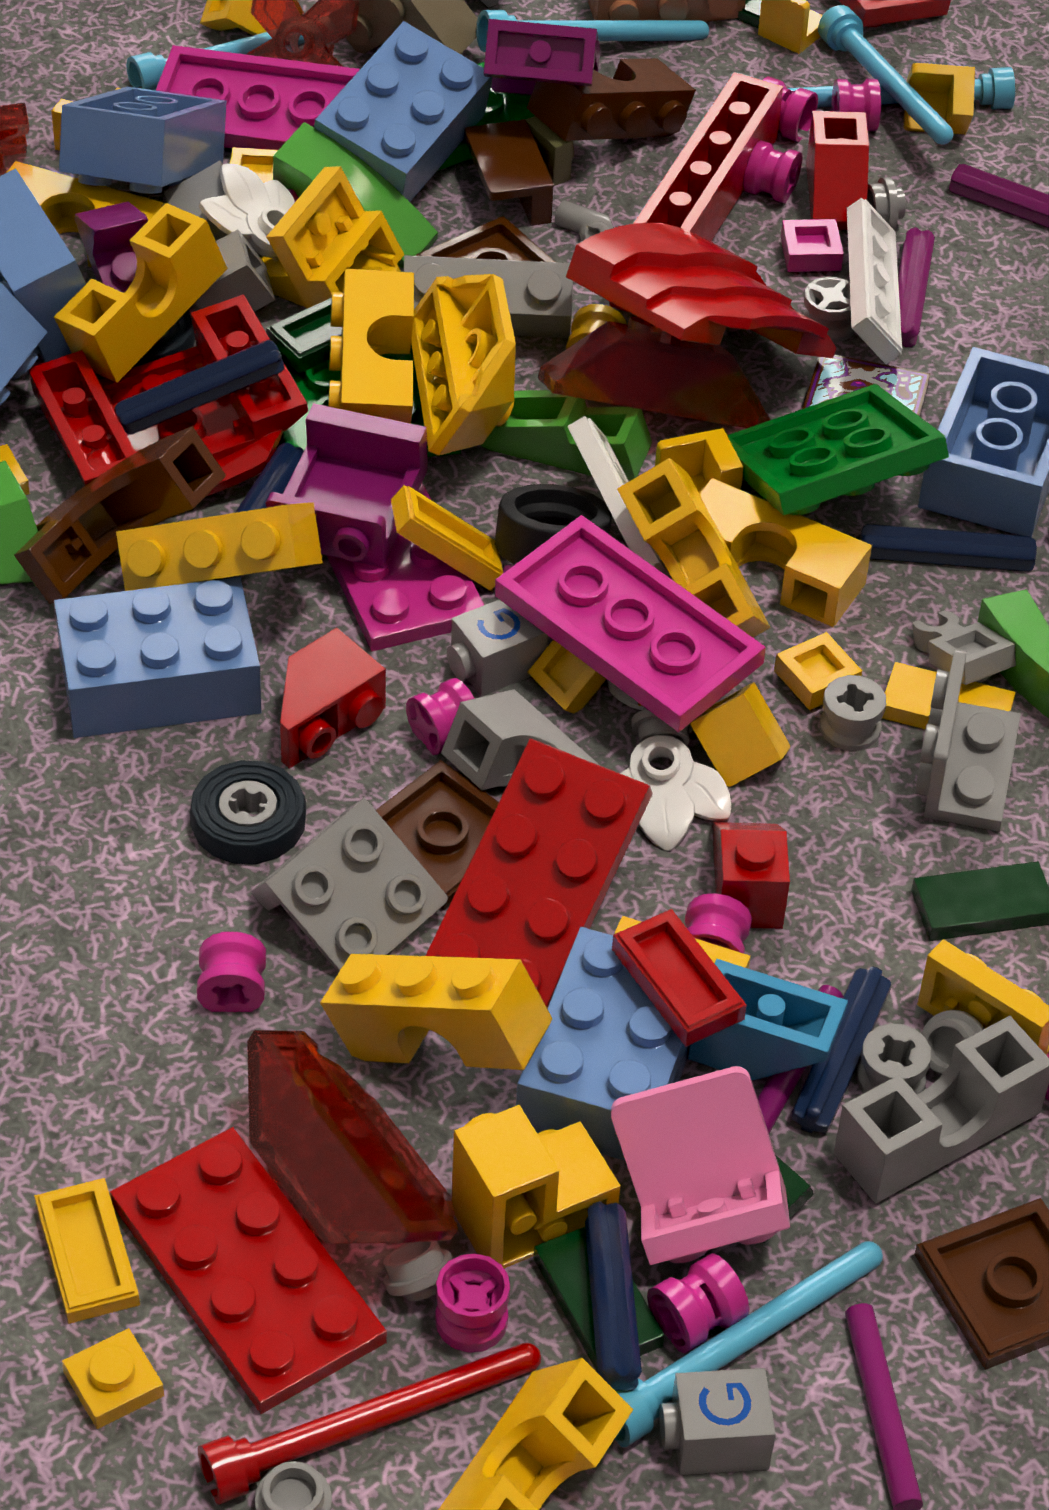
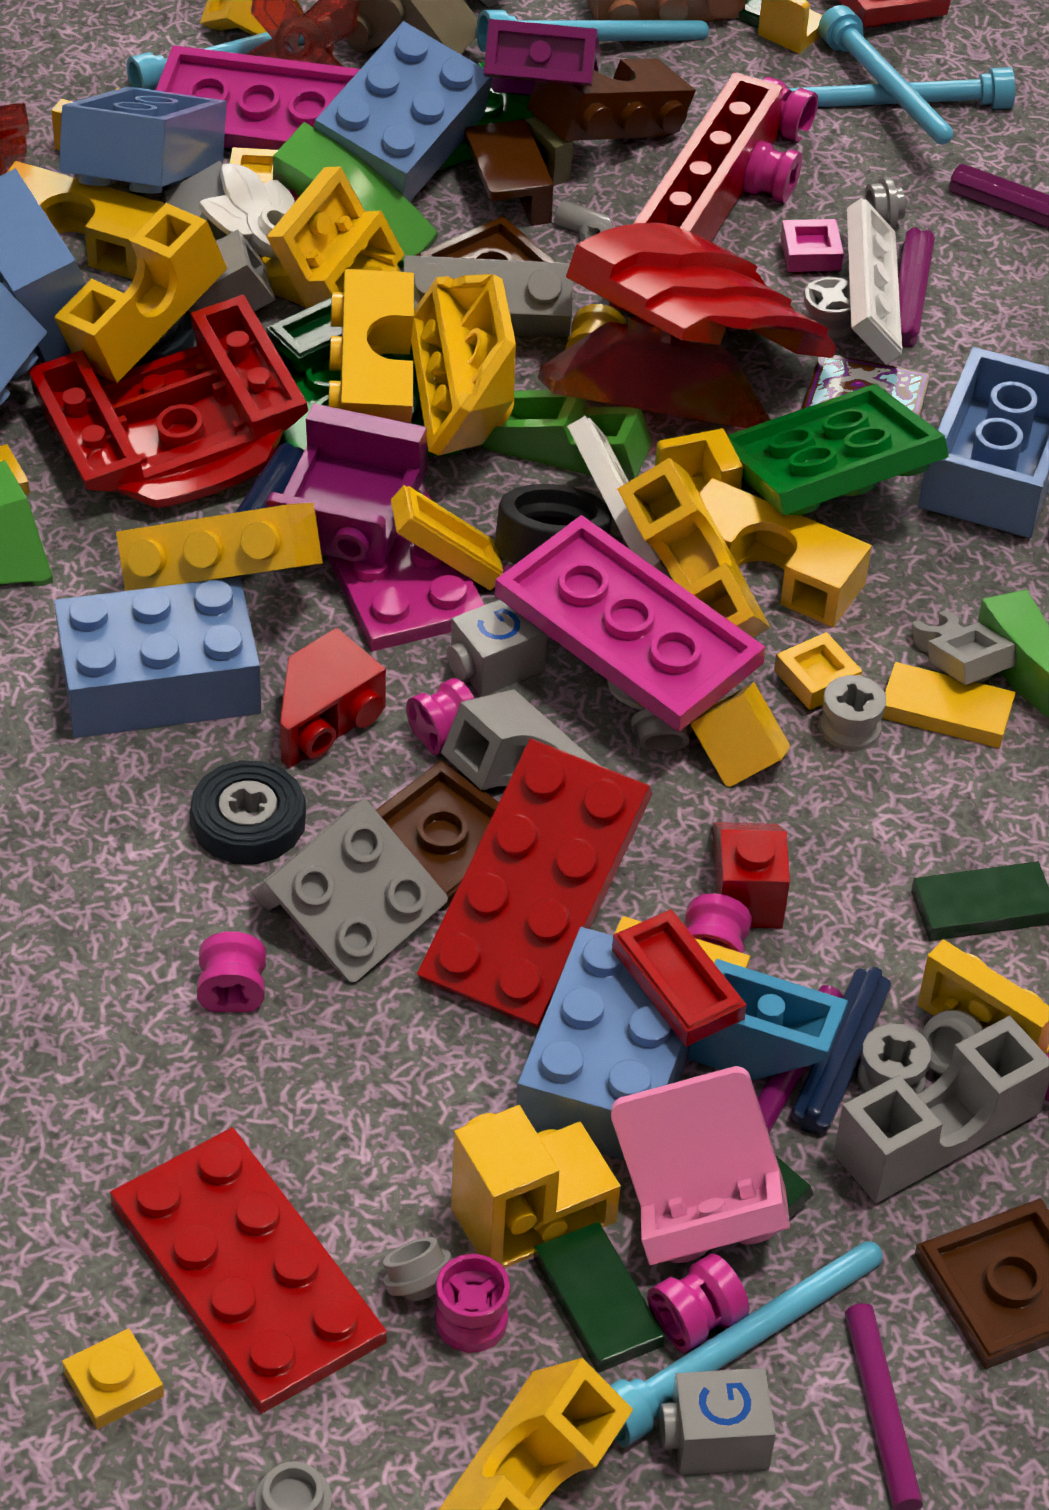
reddish brown arch [14,426,226,604] -> none
yellow tile [34,1178,140,1324] -> none
magenta slope [74,201,148,293] -> none
dark blue axle [115,340,285,435] -> none
red piece [198,1343,541,1505] -> none
clear red wedge [247,1030,458,1244] -> none
yellow arch [320,954,552,1070] -> none
yellow plate [528,640,606,714] -> none
dark blue axle [585,1201,642,1392] -> none
white plate [620,735,731,851] -> none
red slope [806,111,869,230] -> none
dark pink wheel [831,79,881,131] -> none
dark blue axle [860,524,1037,572] -> none
yellow panel [903,63,975,135] -> none
light grey bracket [915,649,1021,832] -> none

